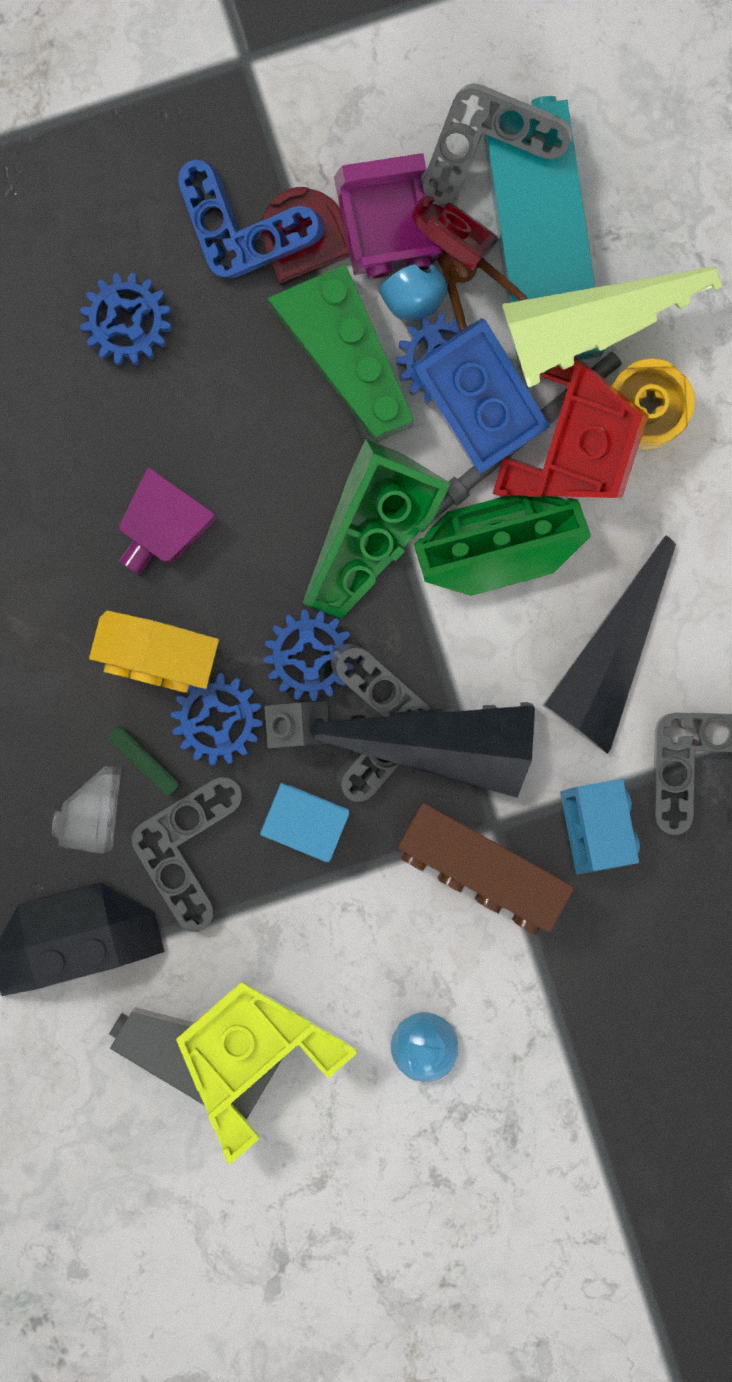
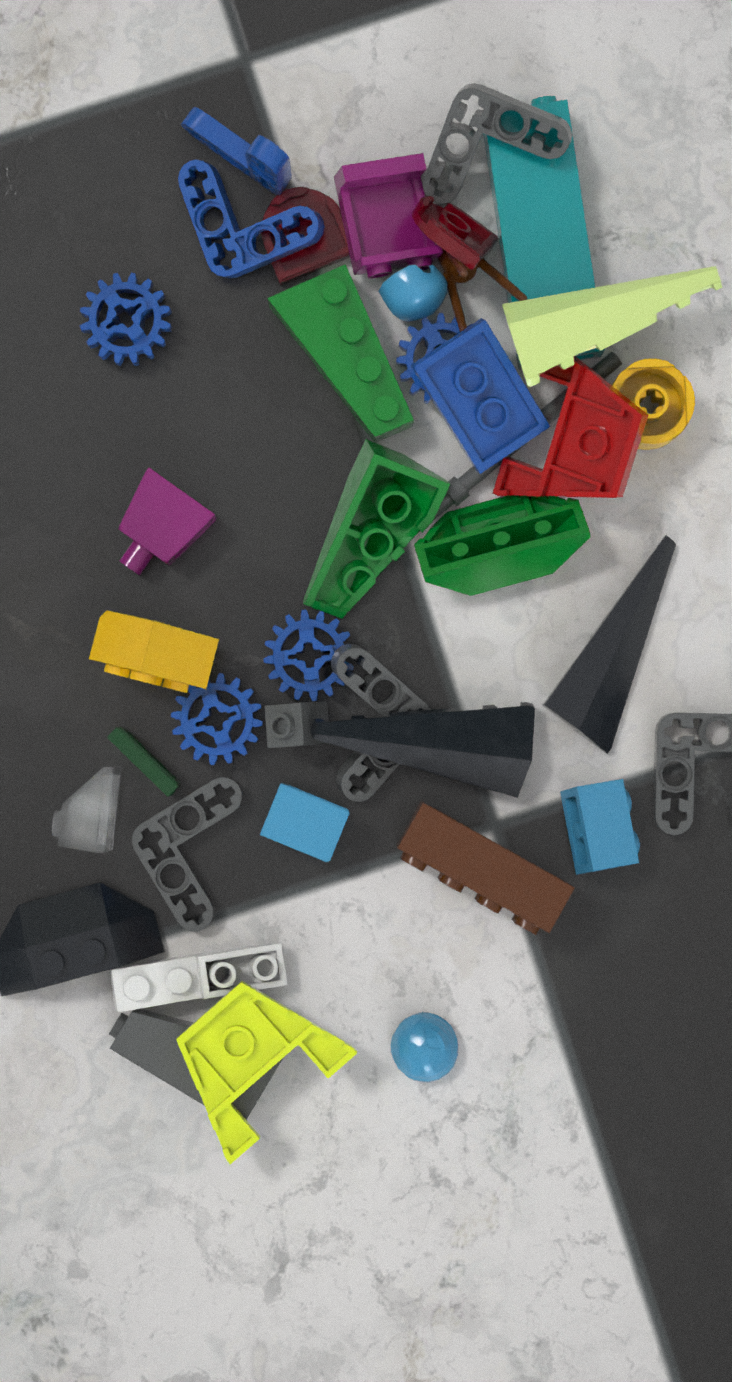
none -> white slope [110,943,288,1012]
none -> blue beam [181,107,292,195]

